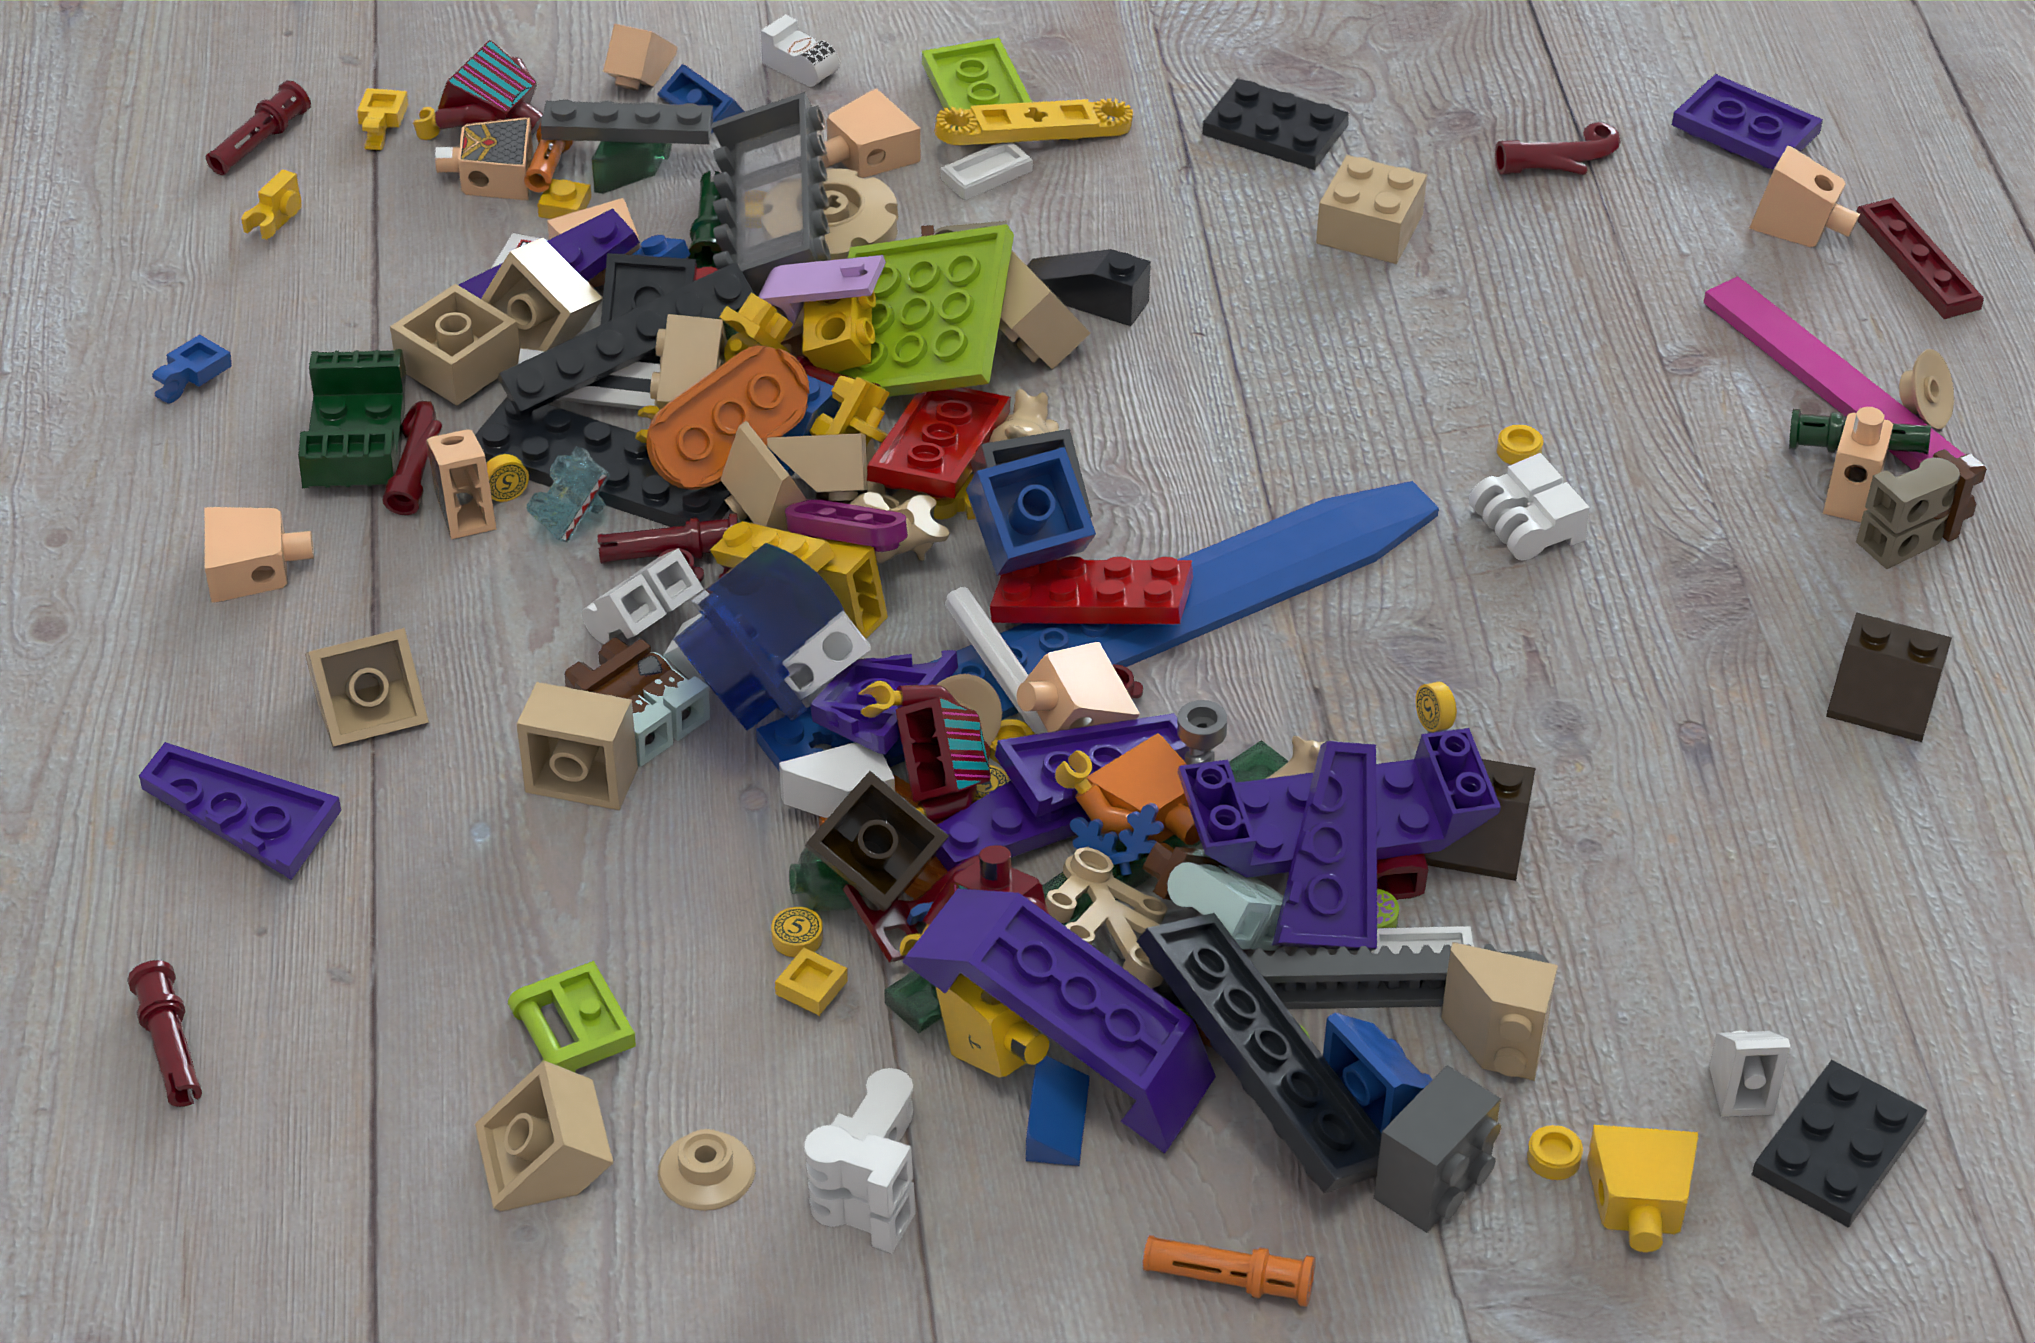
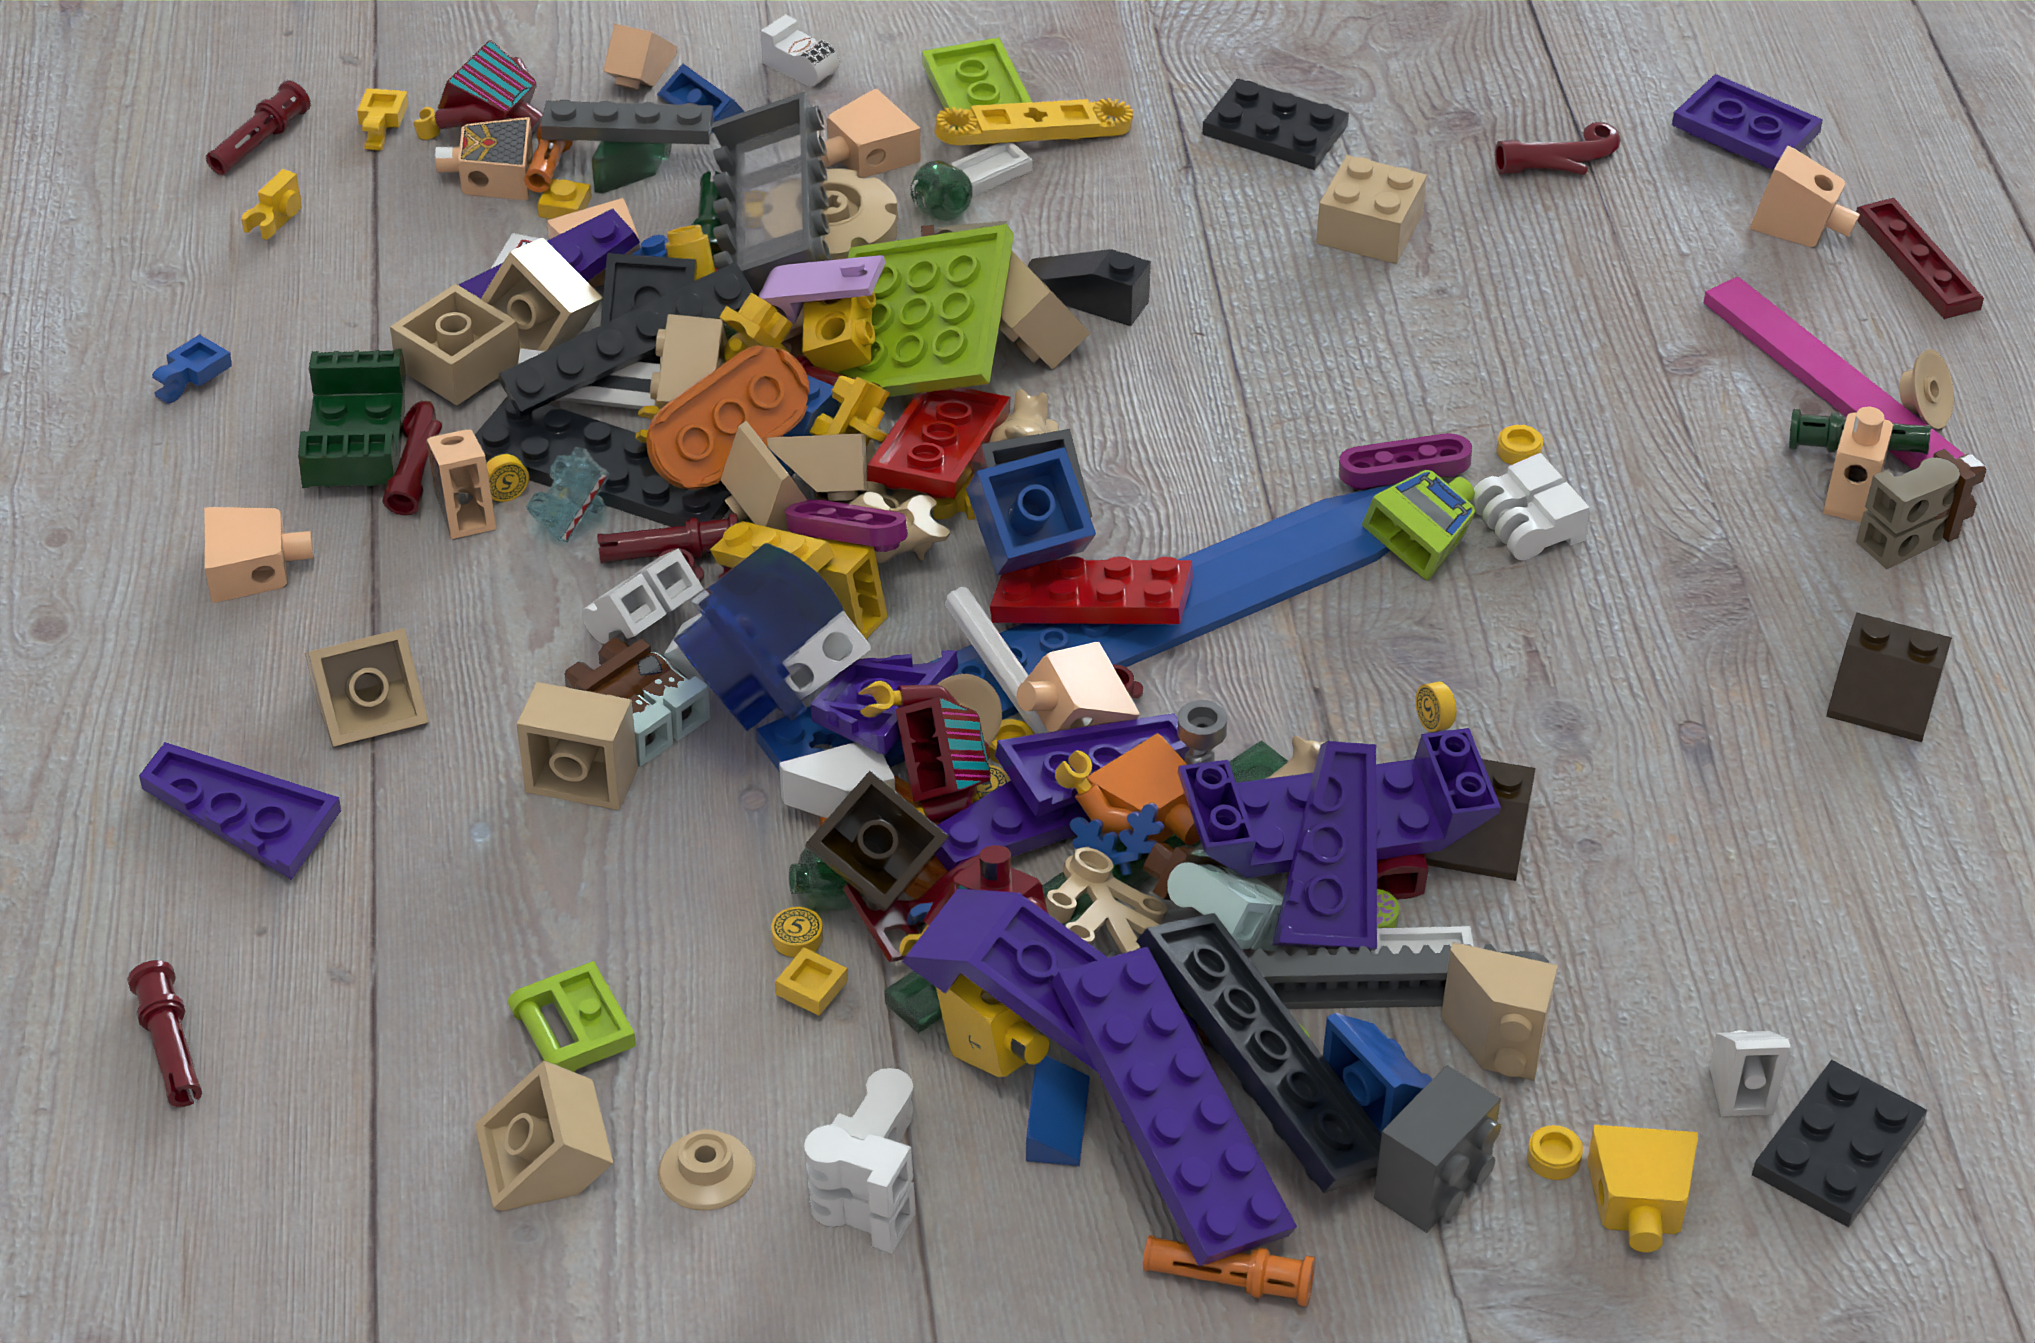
none -> yellow brick [665,225,716,280]
none -> clear green head [910,160,973,221]
none -> dark purple plate [1051,947,1297,1267]
none -> magenta plate [1338,433,1472,490]
none -> lime torso [1362,470,1476,581]

